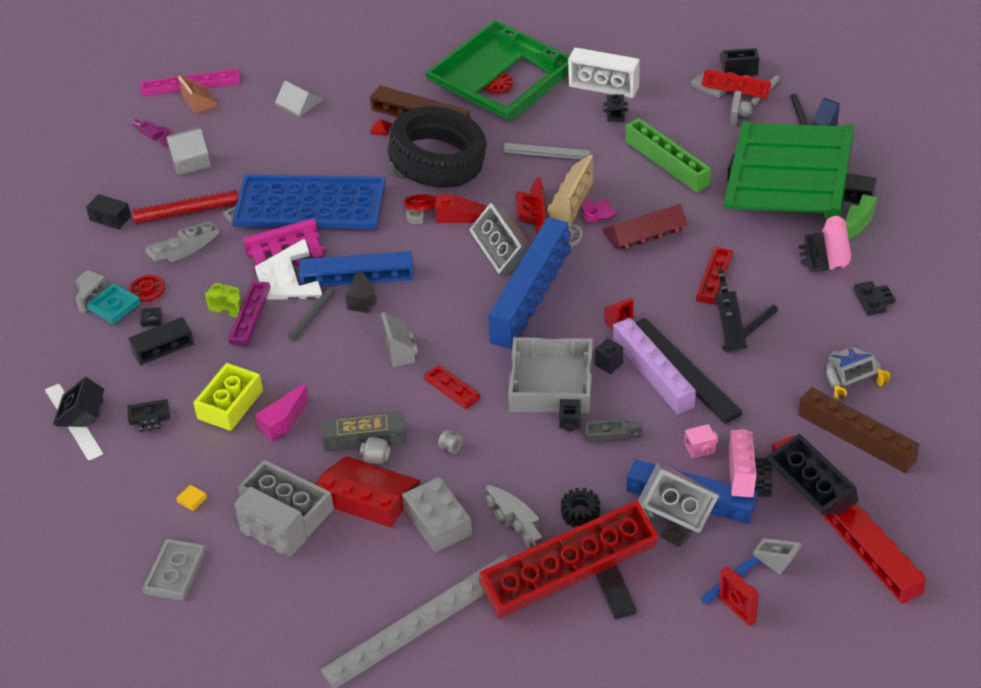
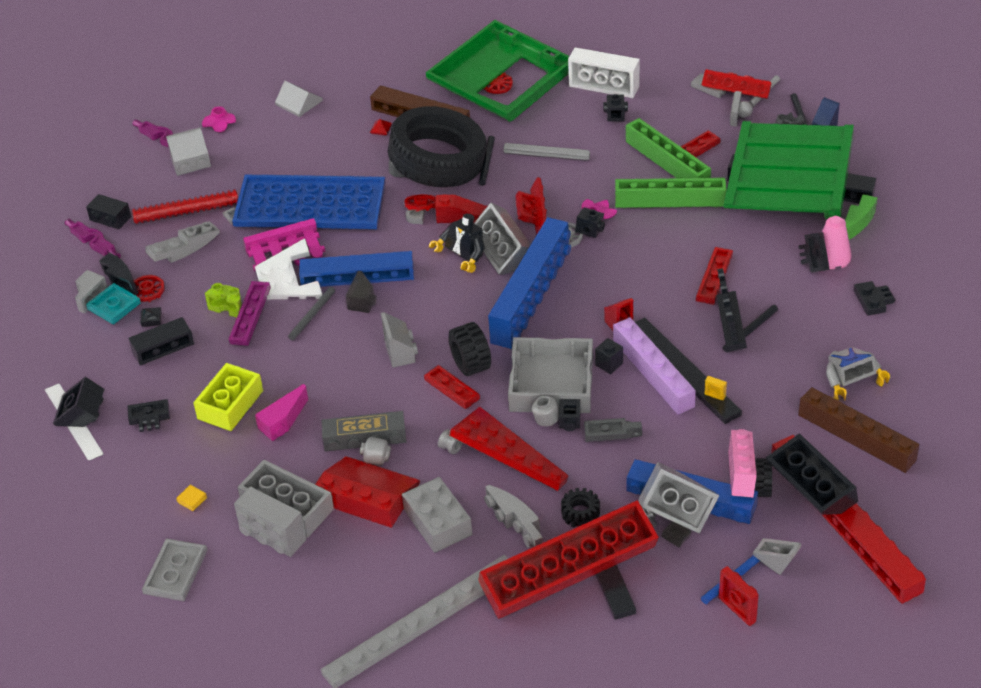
dark pink tile [140,69,241,96] -> none
nougat slope [178,75,218,114] -> none
tan slope [547,155,593,227] -> none
dark red slope [602,204,687,250] -> none
bright pink brick [685,424,718,459] -> none
black slope [720,48,759,76] -> none
none -> magenta piece [65,218,121,258]
none -> black slope [99,252,138,295]
none -> dark pink plate [202,106,236,132]
none -> black torso [429,214,485,273]
none -> black tyre [448,322,491,376]
none -> red wing [449,407,569,491]
none -> black bar [479,136,495,186]
none -> light grey head [532,396,559,426]
none -> black brick [575,207,605,238]
none -> bright green brick [615,178,726,208]
none -> red tile [681,130,721,157]
none -> yellow tile [704,376,727,400]
none -> dark grey hair [775,112,805,125]

